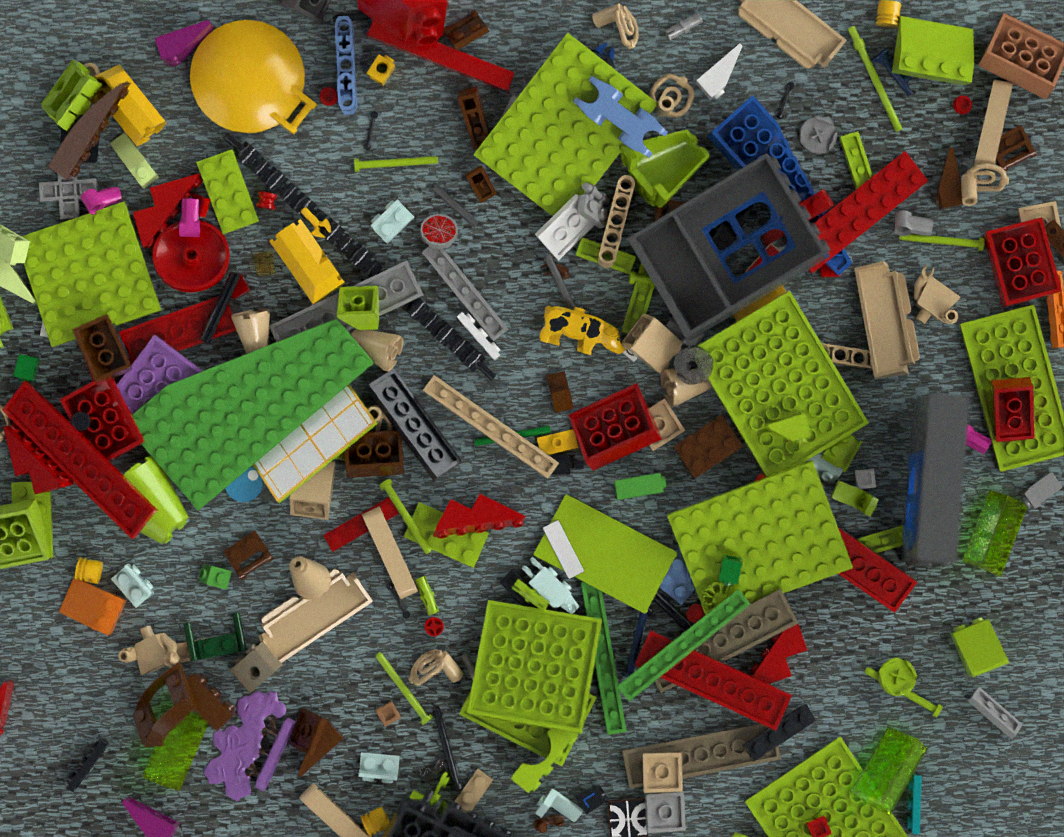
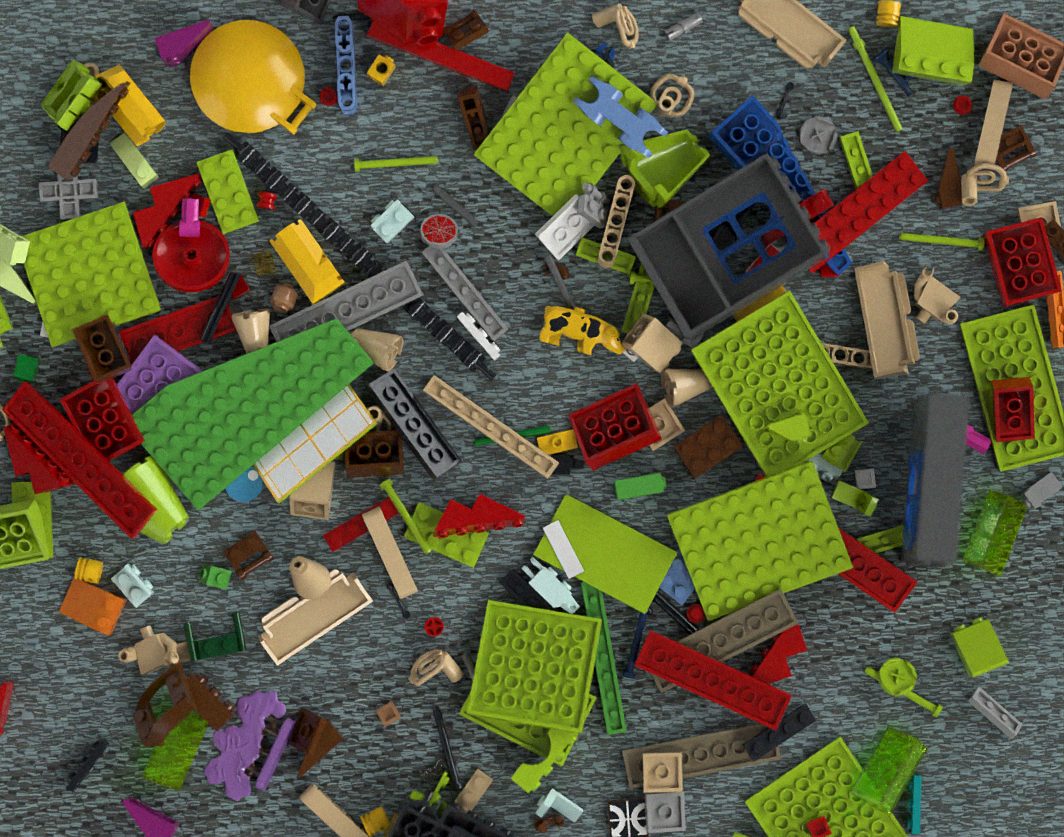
black piece [71,412,91,431] -> none
dark pink piece [81,186,122,214] -> none
dark tan brick [230,642,283,693] -> none
yellow bar [301,207,331,238] -> none
lime slope [337,286,380,330] -> none
light aqua bracket [358,752,400,783] -> none
black hinge [364,111,378,150] -> none
lime bar [375,652,433,726] -> none
lime pin [414,576,439,616] -> none
reddish brown slope [465,165,497,203] -> none
lime pin [512,579,550,612] -> none
reddish brown slope [546,371,574,413] -> none
black brick [576,785,607,815] -> none
bright green plate [617,589,750,701] -> none
clear smoke plate [674,345,714,385] -> none
white slope [696,44,742,100] -> none
lime wheel [702,581,737,613] -> none
green brick [718,554,743,586] -> none
light grey piece [894,210,933,236] -> none
none -> medium nougat head [270,283,298,313]

